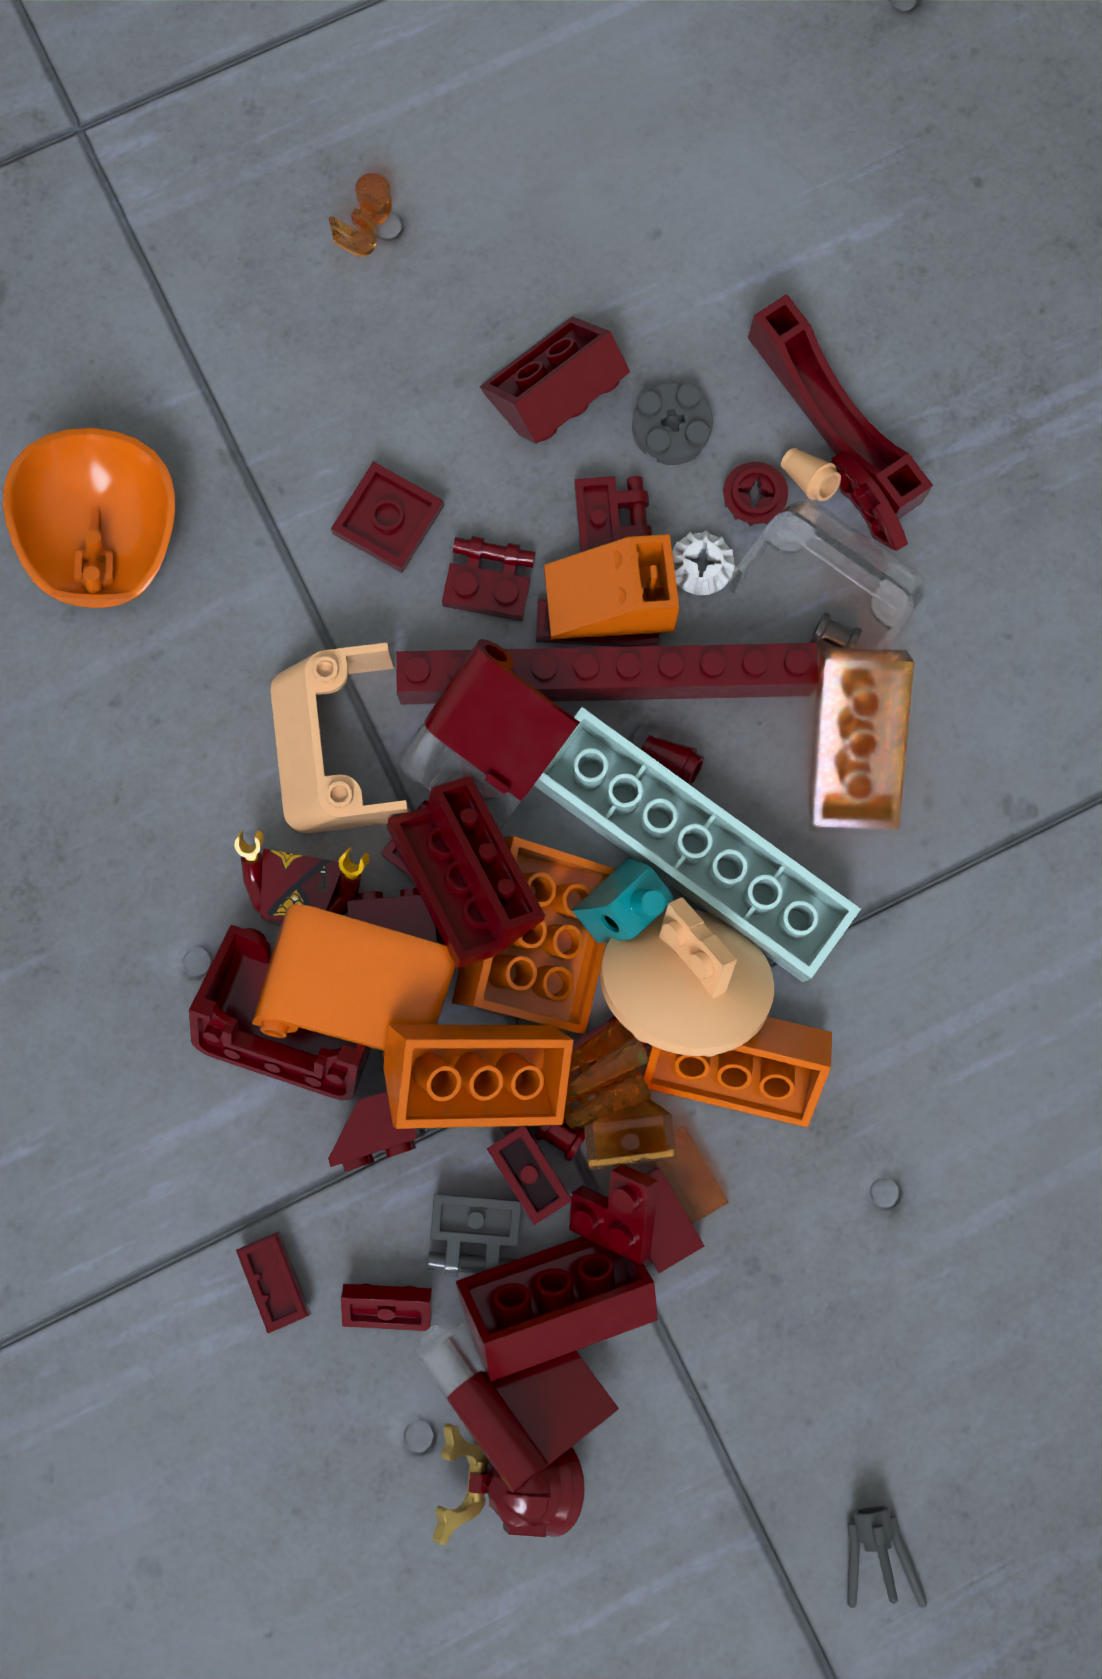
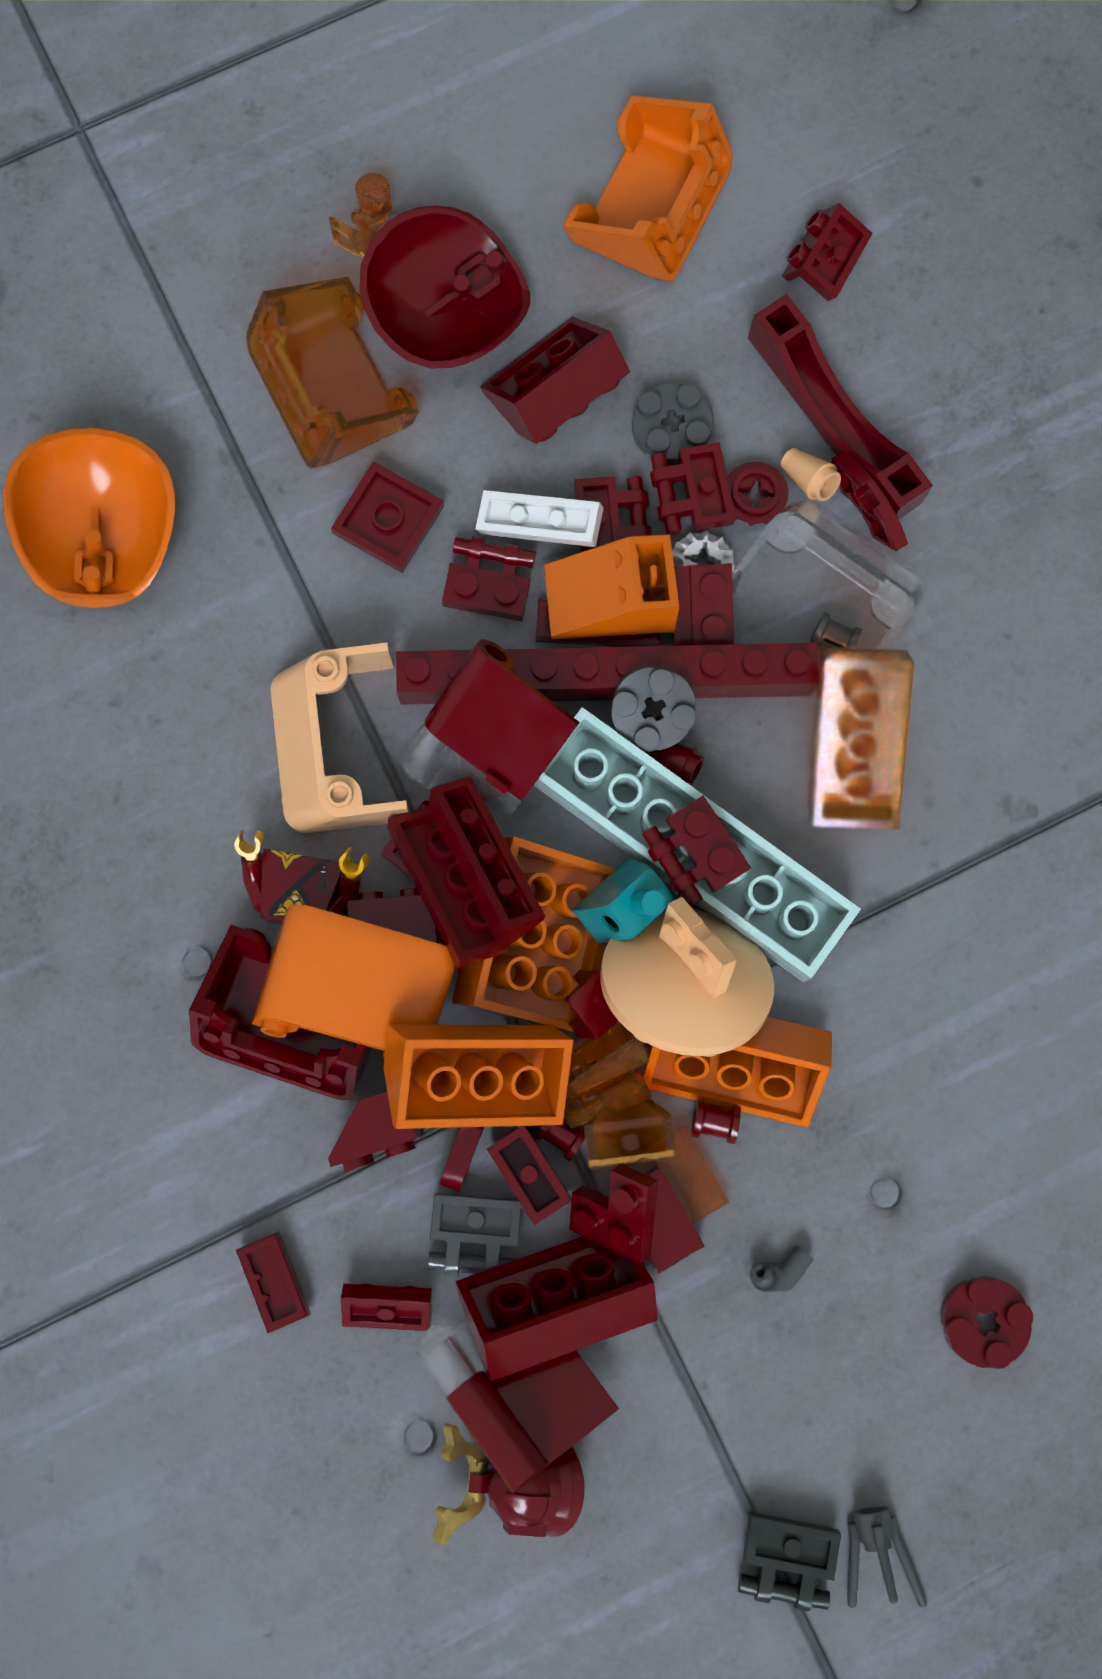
none -> clear orange windscreen [246,277,419,468]
none -> dark red piece [360,205,530,369]
none -> dark red beam [439,1127,484,1192]
none -> white plate [475,490,604,547]
none -> orange windscreen [563,95,732,282]
none -> dark red panel [566,970,618,1039]
none -> dark grey plate [611,665,696,752]
none -> dark red plate [642,795,751,907]
none -> dark red plate [650,442,736,536]
none -> dark red plate [673,563,734,646]
none -> dark red bush [691,1098,741,1144]
none -> pearl dark grey plate [738,1512,841,1611]
none -> dark grey arm [750,1245,814,1292]
none -> dark red bracket [782,203,873,301]
none -> dark red plate [940,1276,1033,1369]

